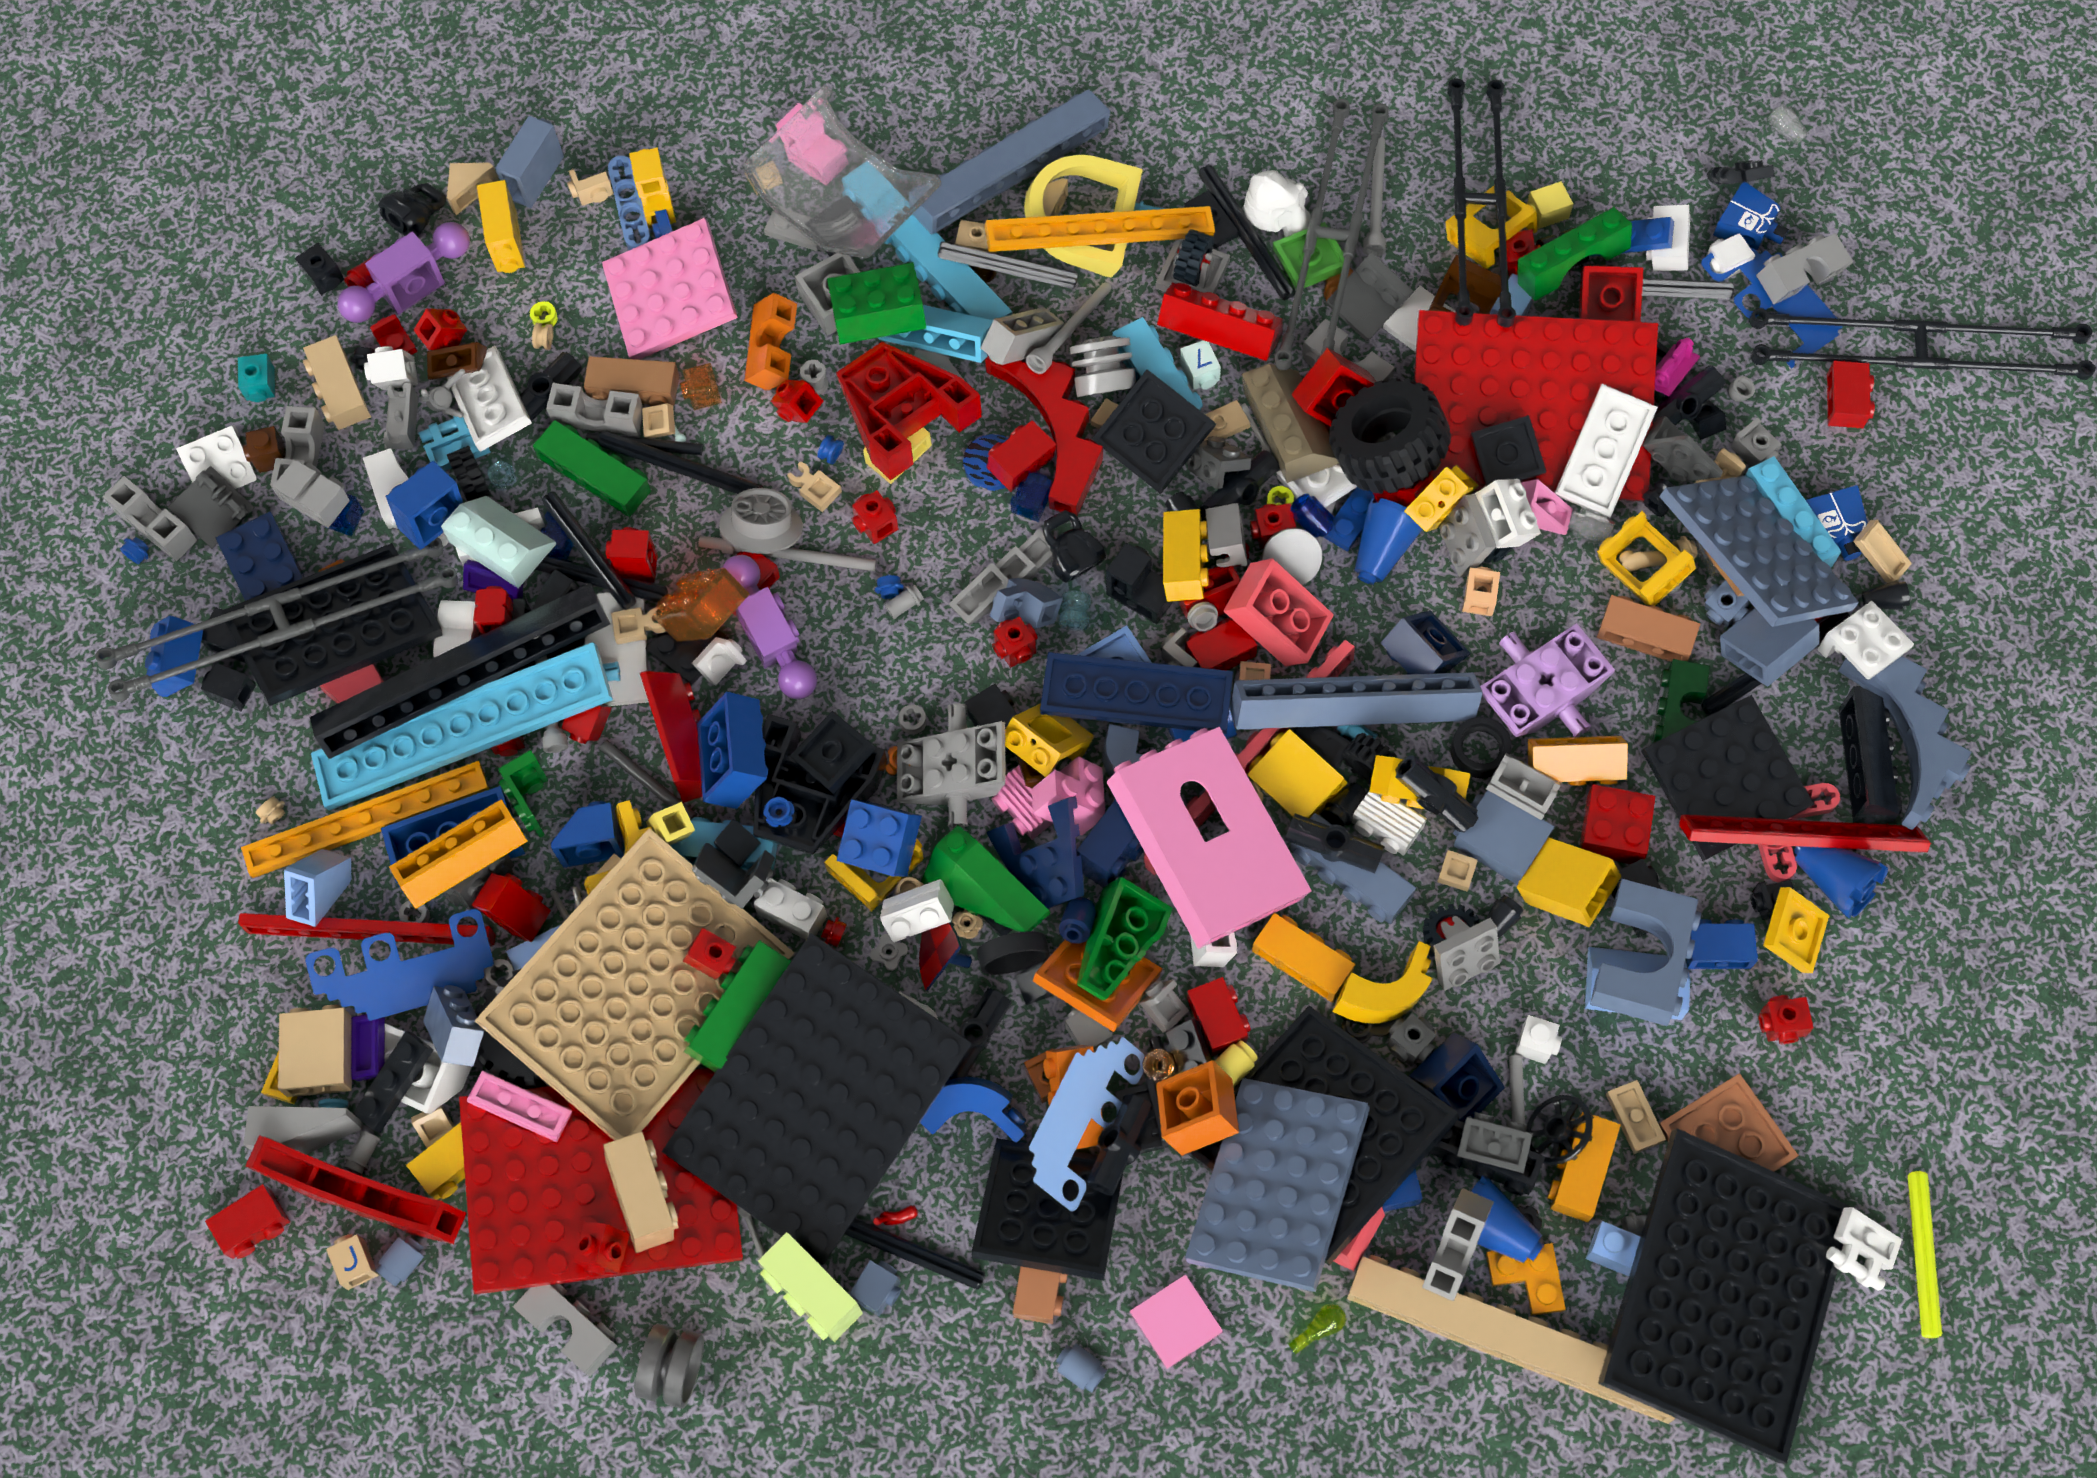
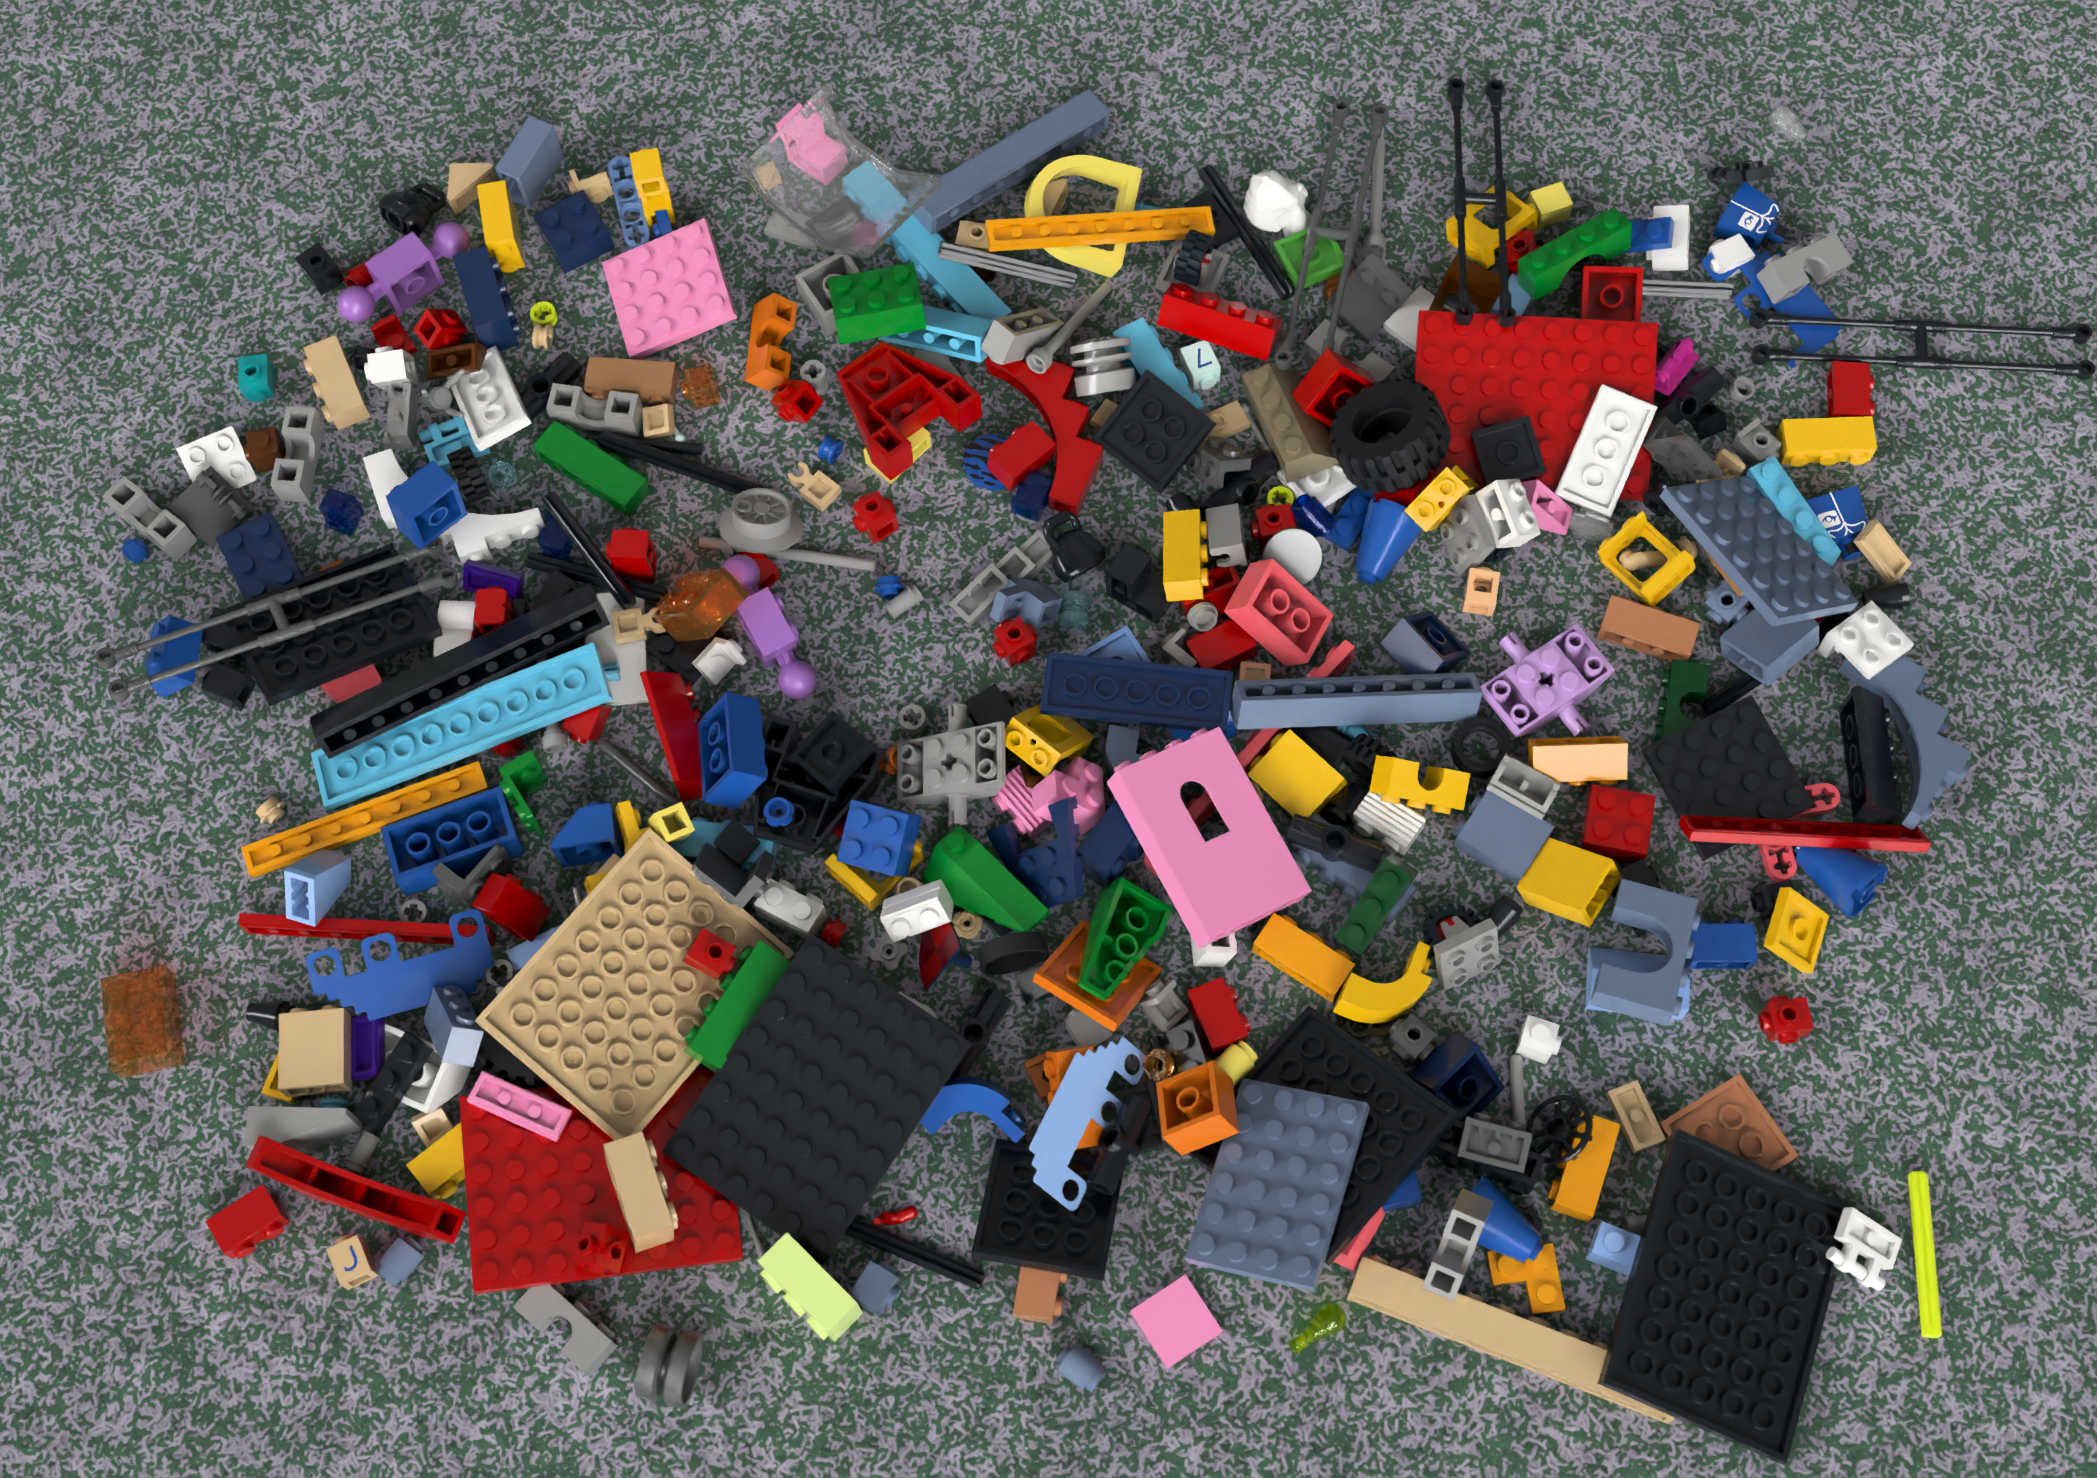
light grey piece [272,459,350,528] -> none
light orange brick [389,799,527,909] -> none
light aqua slope [441,496,556,588] -> none
dark blue brick [1059,897,1096,944] -> none
black piece [1395,755,1478,832] -> none
tan plate [1437,850,1478,892] -> none
none -> clear orange brick [100,965,186,1079]
none -> black cone [246,1001,296,1032]
none -> dark blue brick [453,246,522,351]
none -> dark blue brick [533,190,615,274]
none -> dark green arch [1334,854,1419,955]
none -> yellow brick [1776,416,1877,467]

